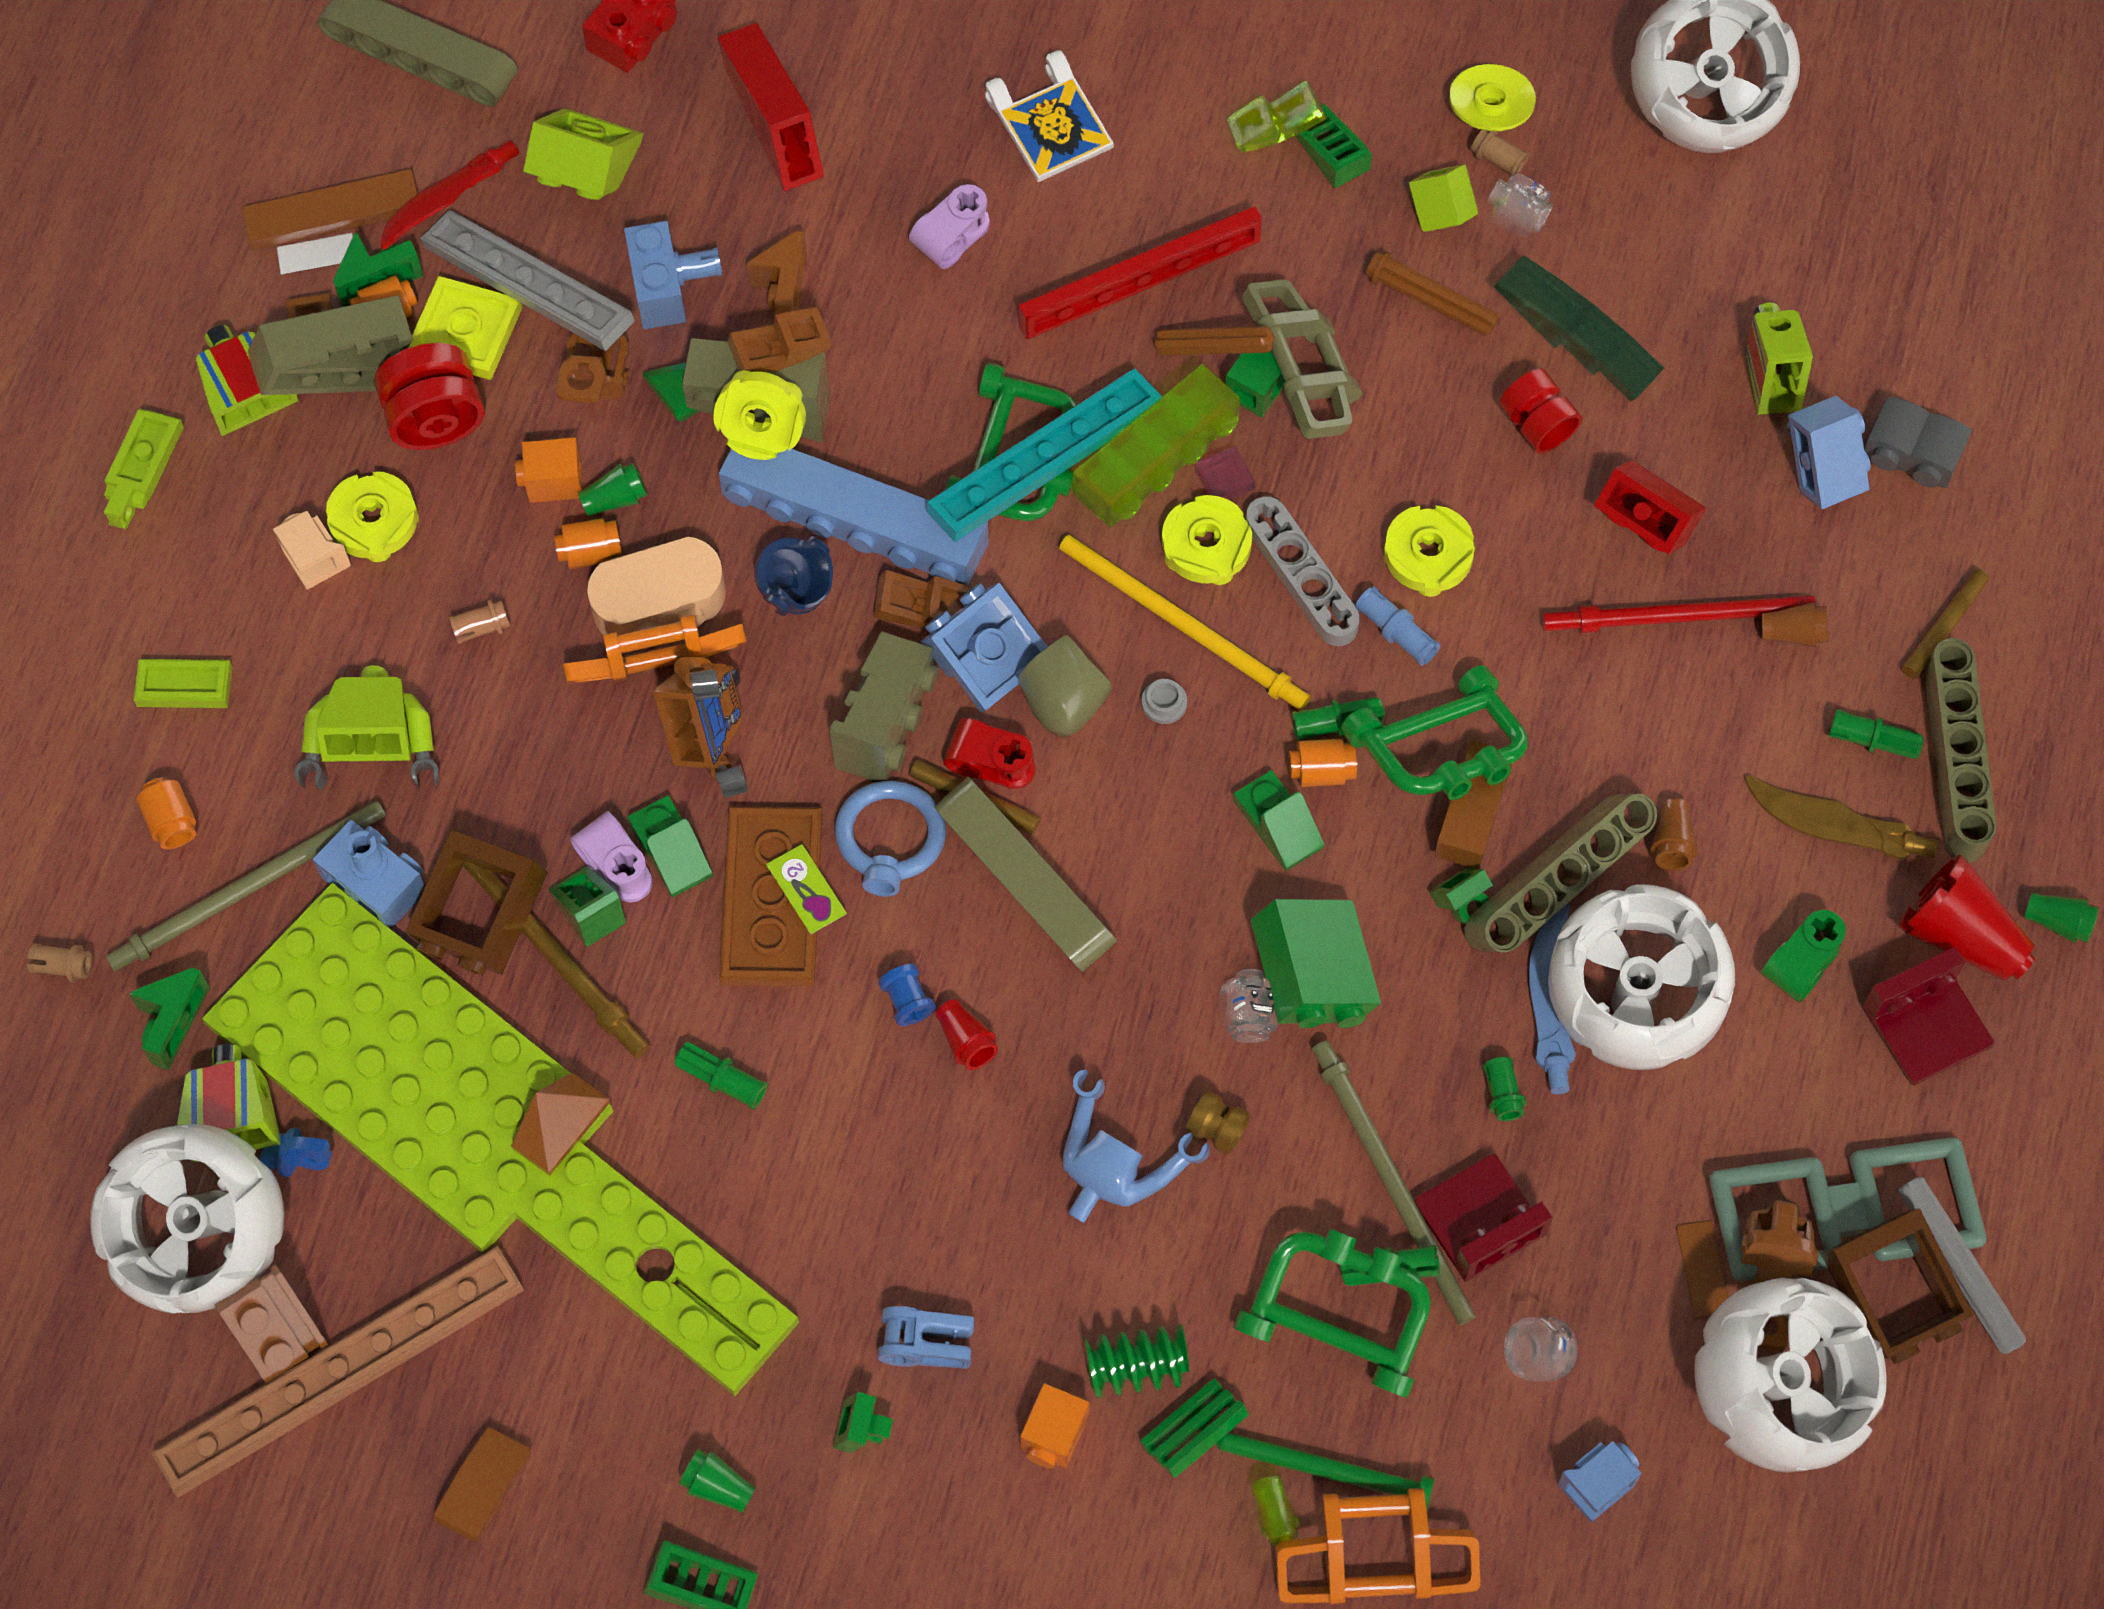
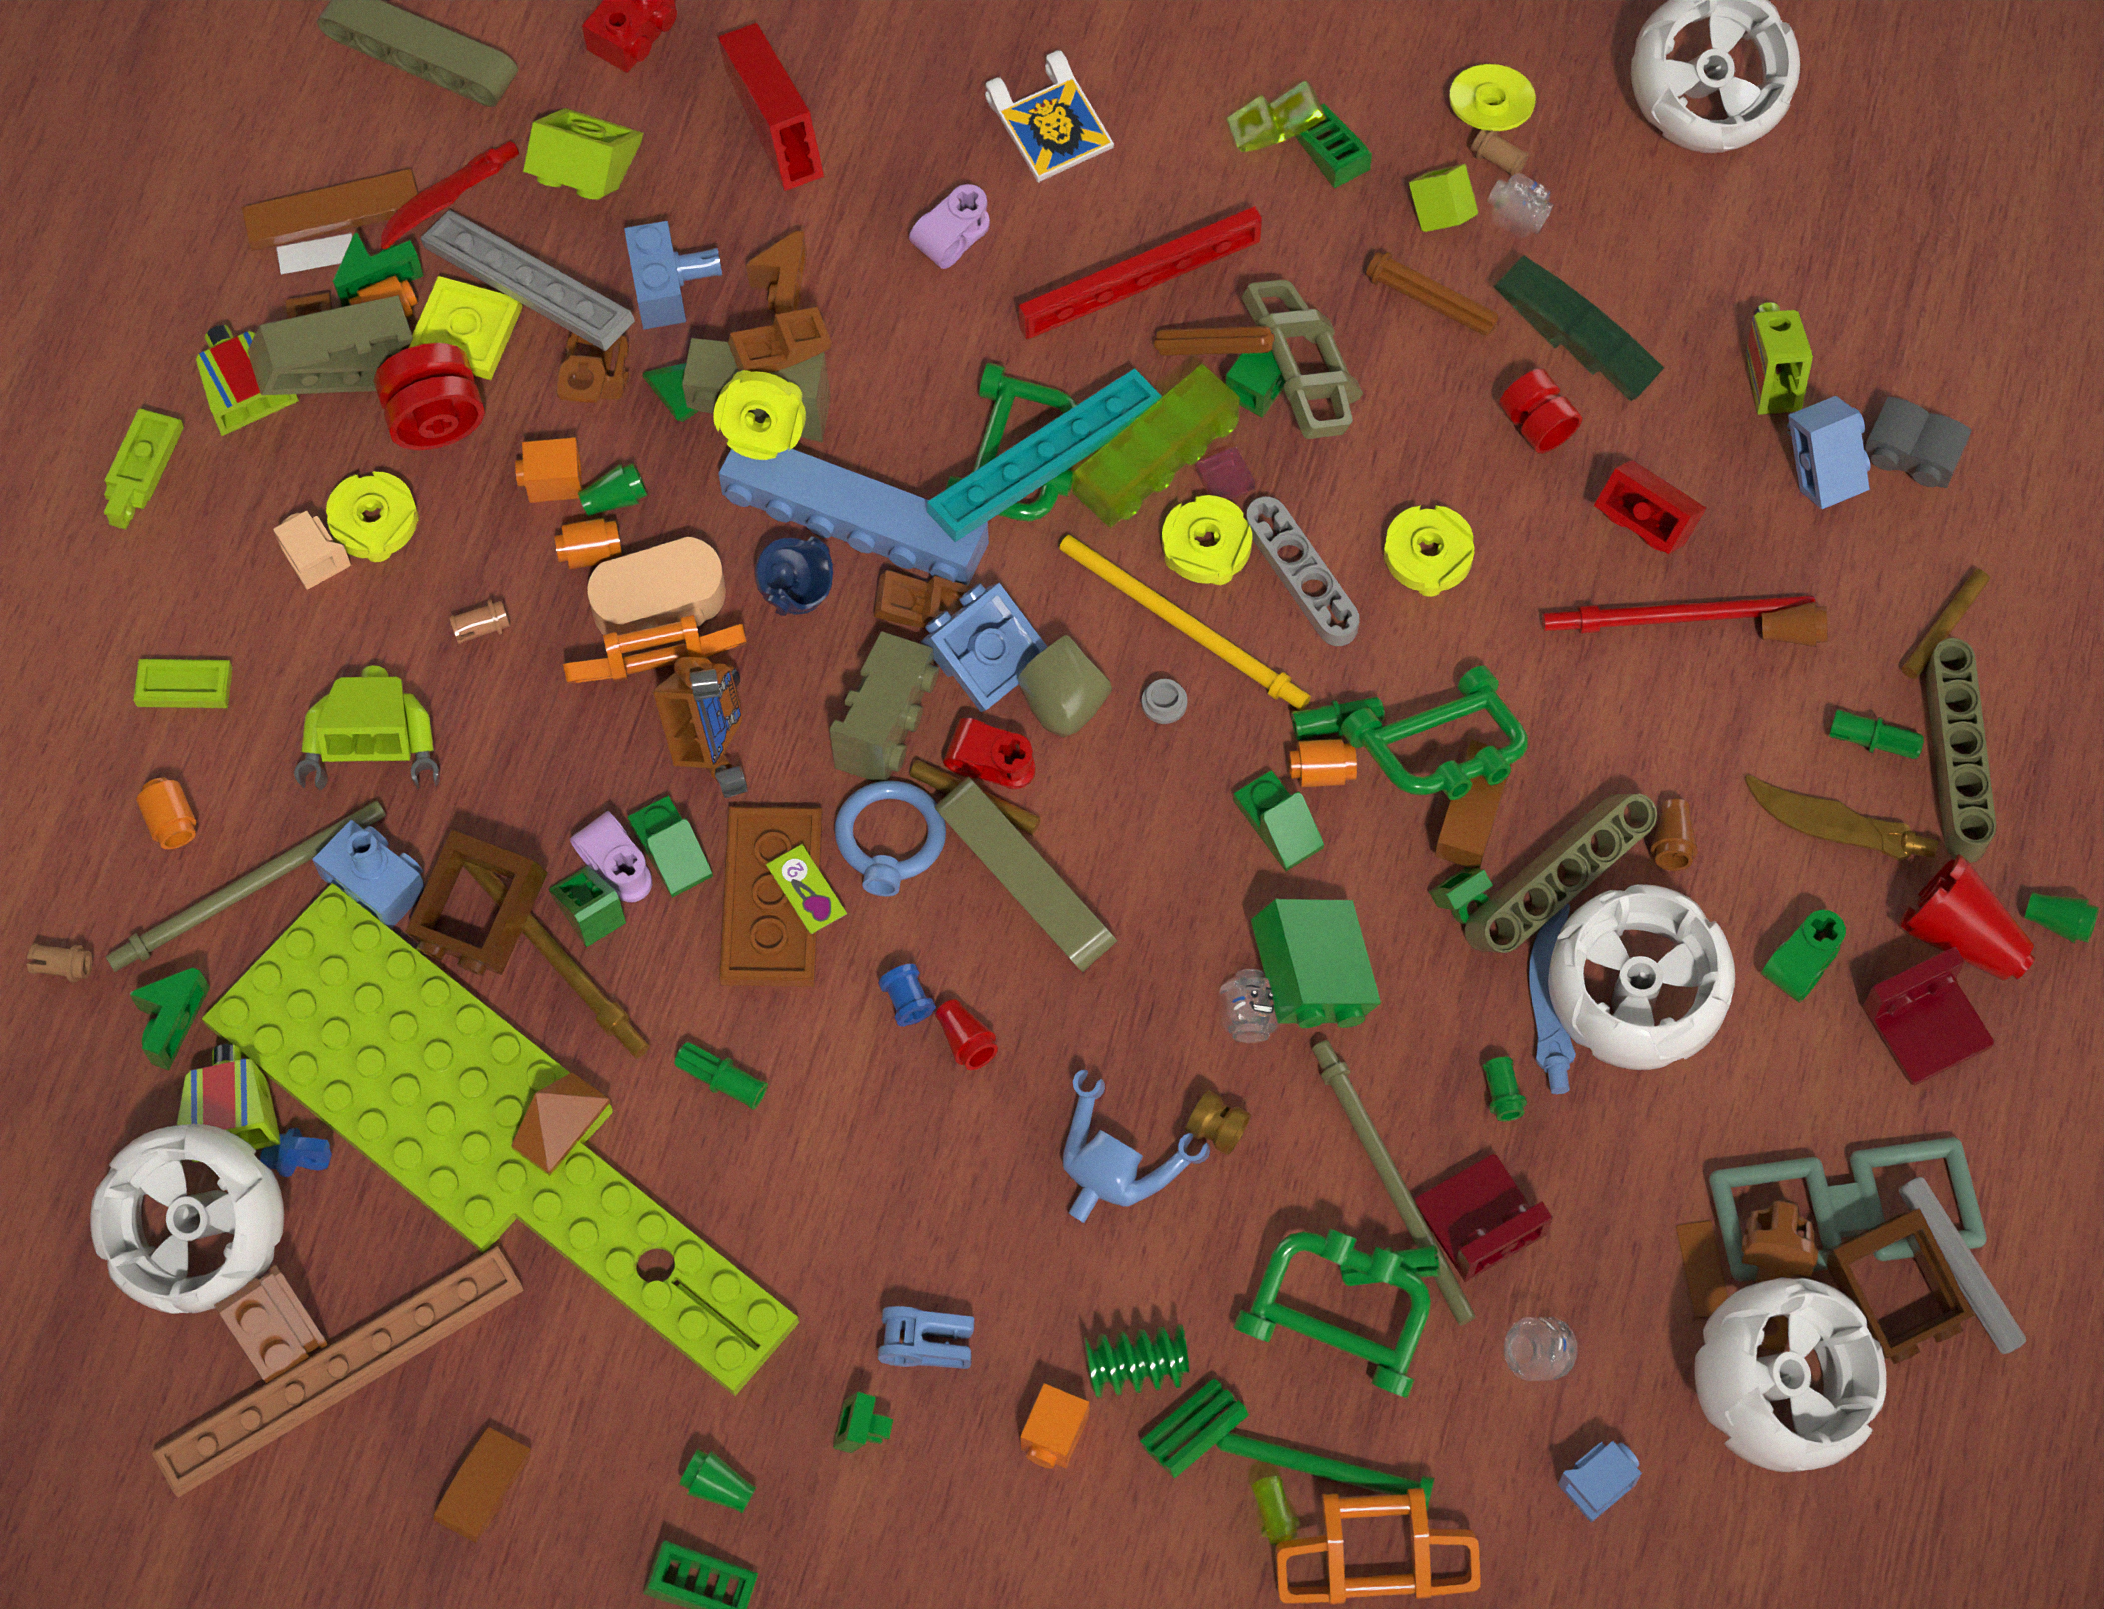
medium blue pin [1355,586,1441,666] -> none

